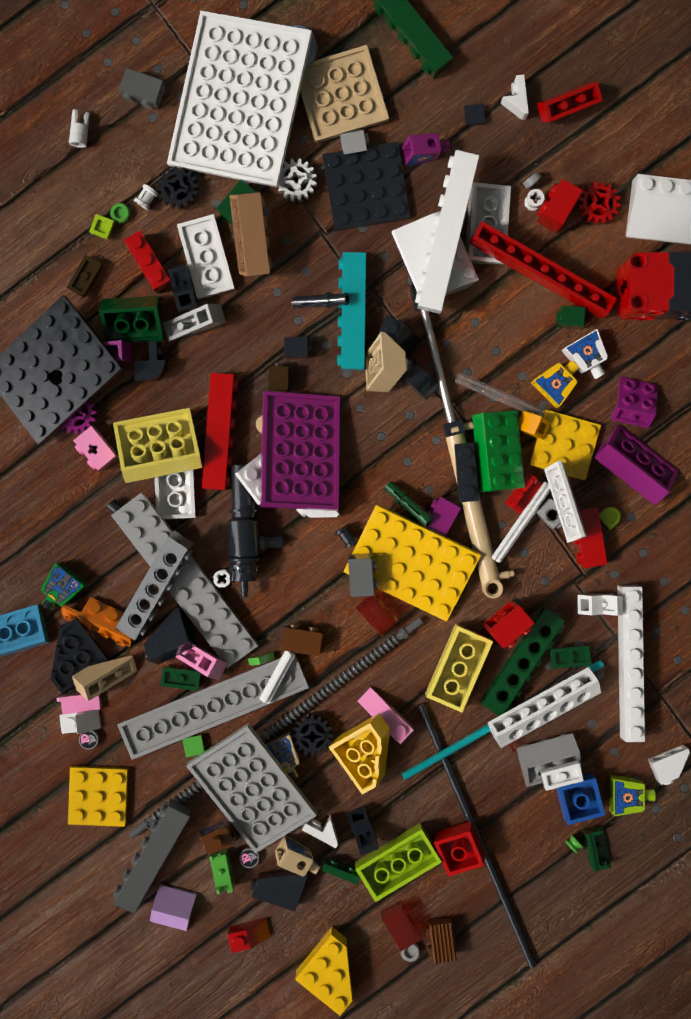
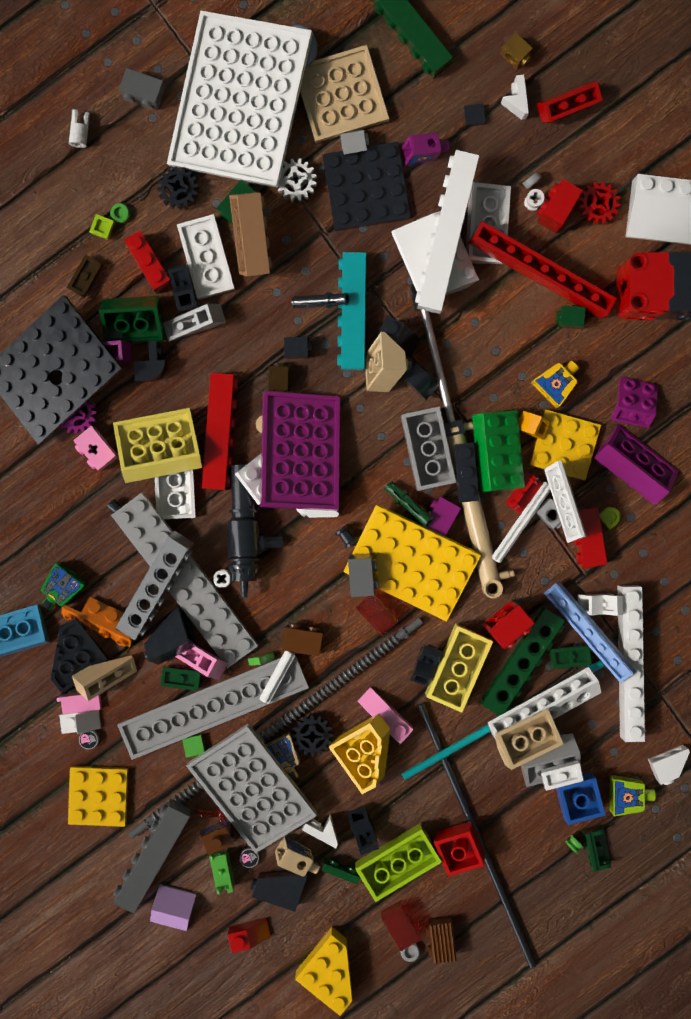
white bush [134,184,158,210] -> none
clear axle [455,373,545,417] -> none
torso [562,329,608,379] -> none
none -> clear red piece [194,809,226,822]
none -> light grey brick [401,406,456,491]
none -> black brick [410,645,443,687]
none -> tan slope [495,708,564,770]
none -> pearl gold brick [500,32,533,70]
none -> medium blue tile [544,581,636,683]

